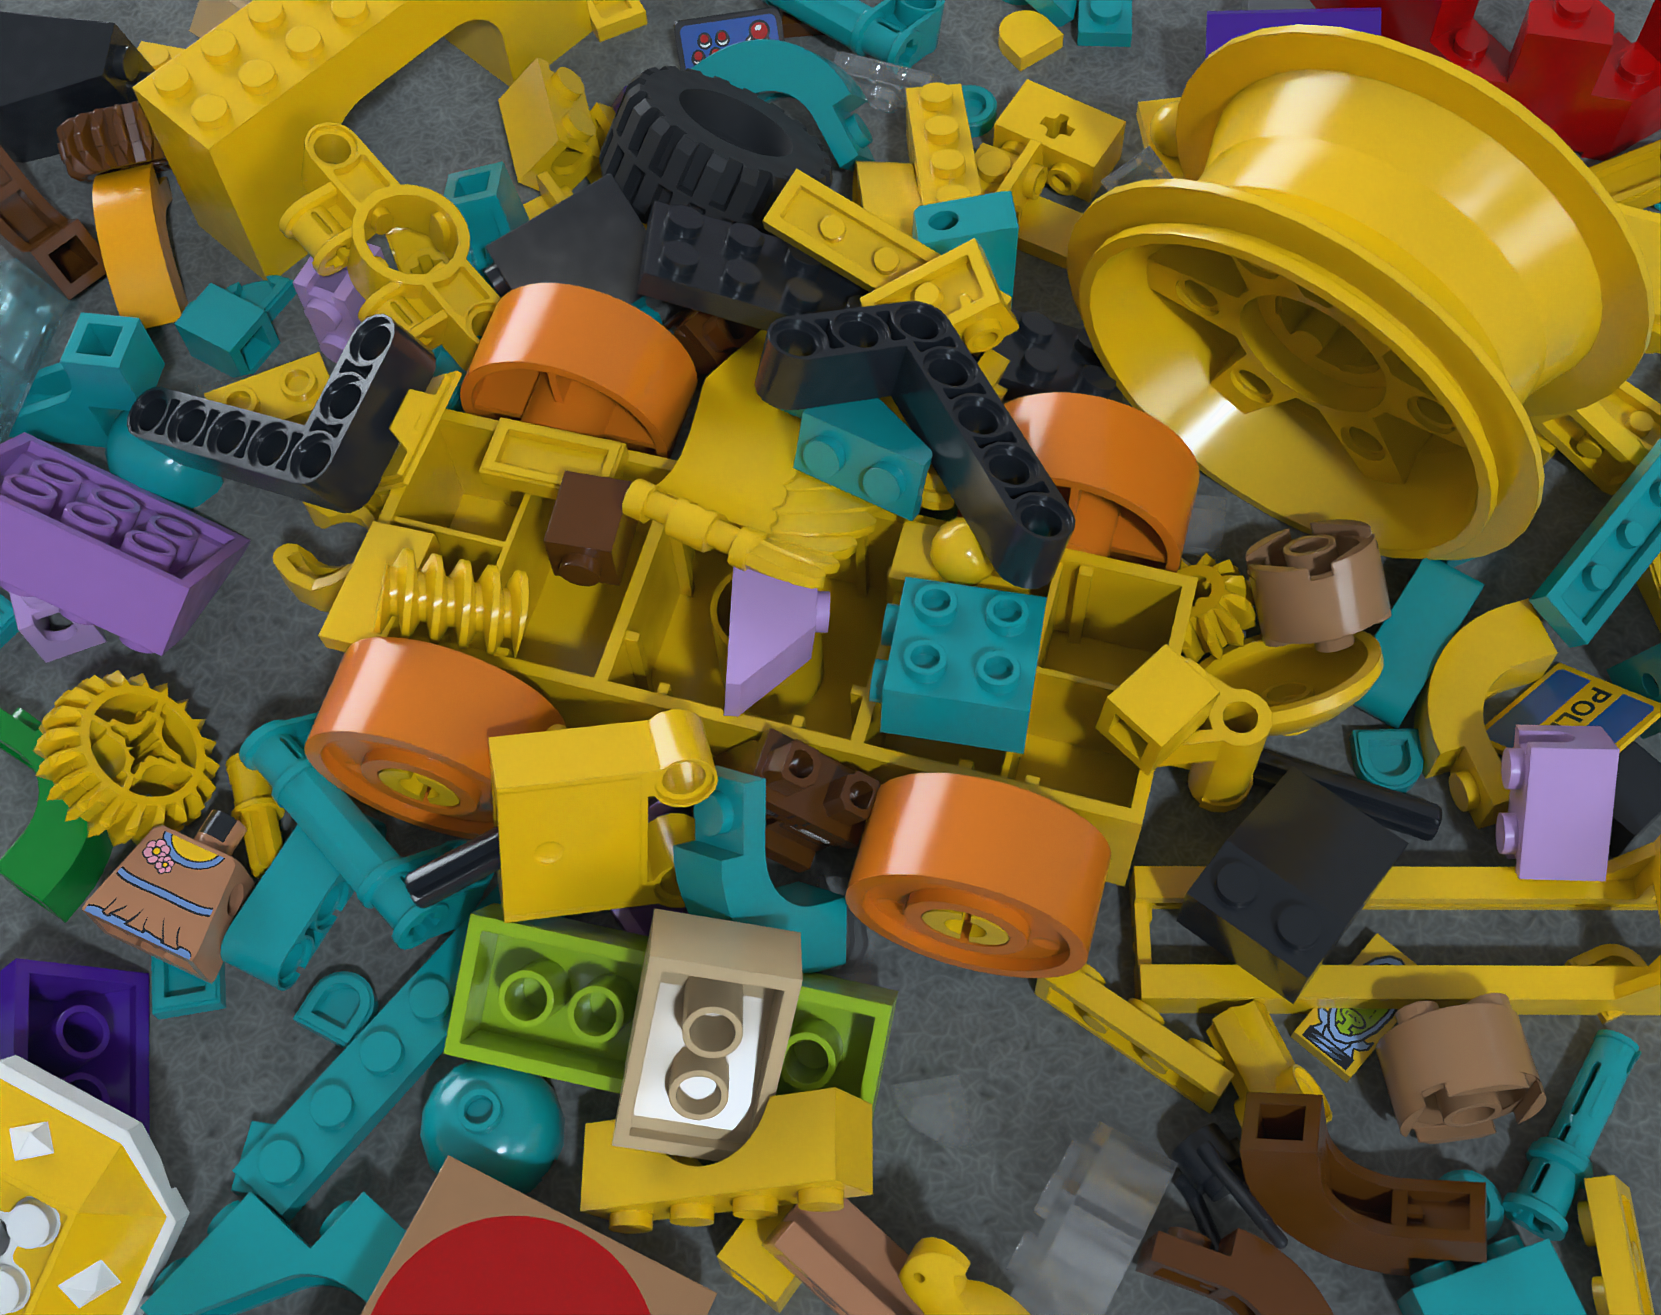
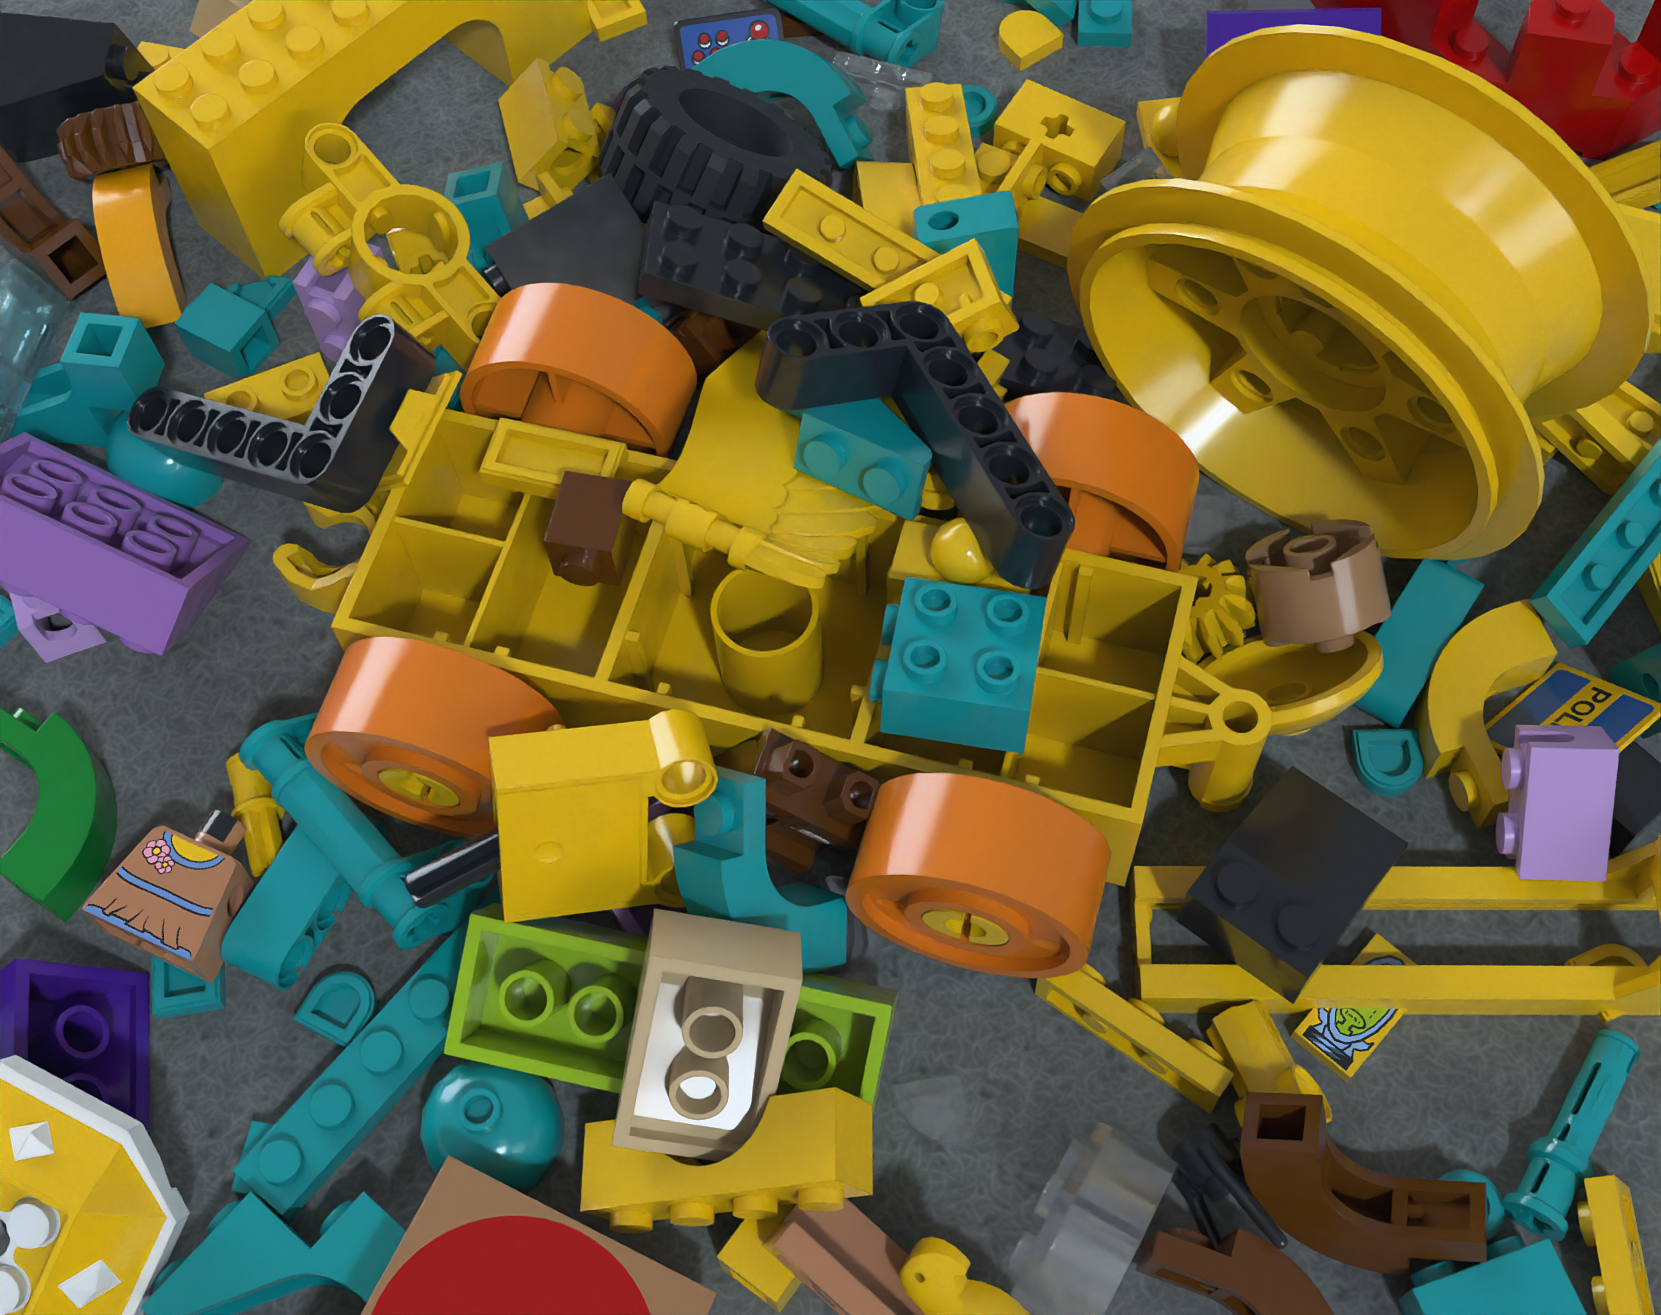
yellow gear [33,670,220,847] -> none
yellow tile [318,521,441,652] -> none
yellow piece [373,548,530,658] -> none
lavender slope [724,567,830,717] -> none
yellow brick [1095,644,1220,776] -> none
black axle [1253,748,1442,841] -> none
medium nougat brick [1376,993,1547,1144] -> none

